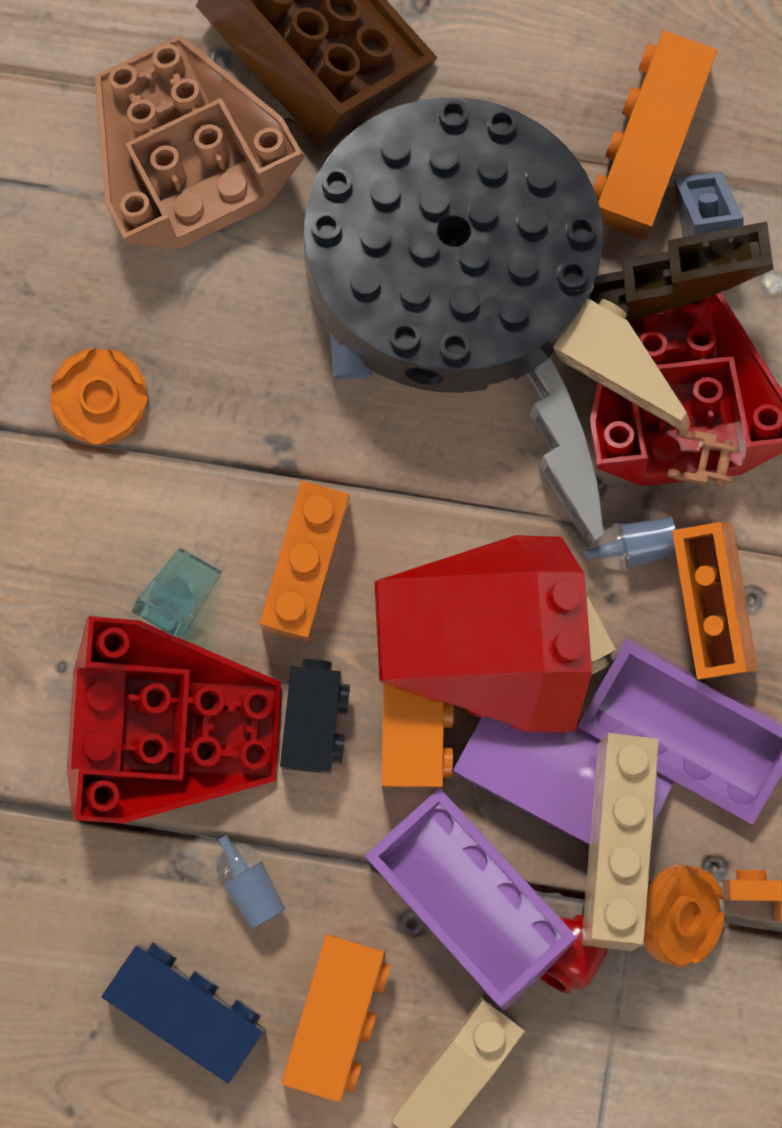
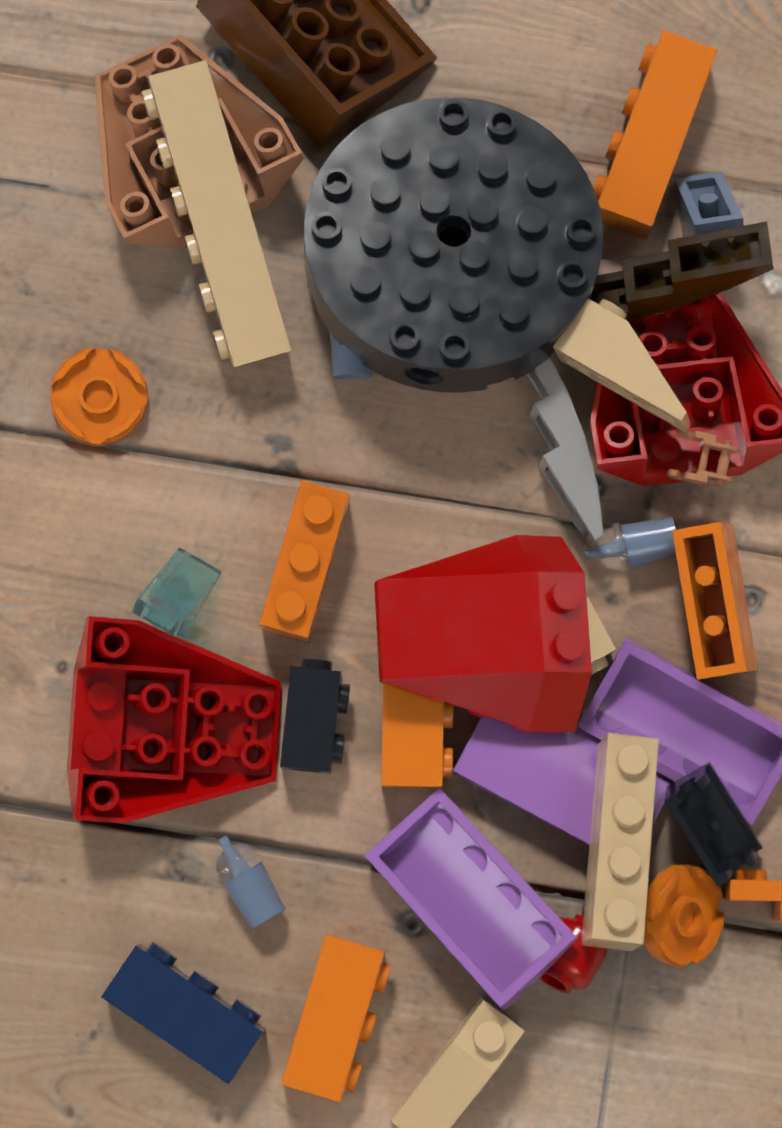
none -> tan brick [141,60,291,367]
none -> black hinge [664,762,763,886]

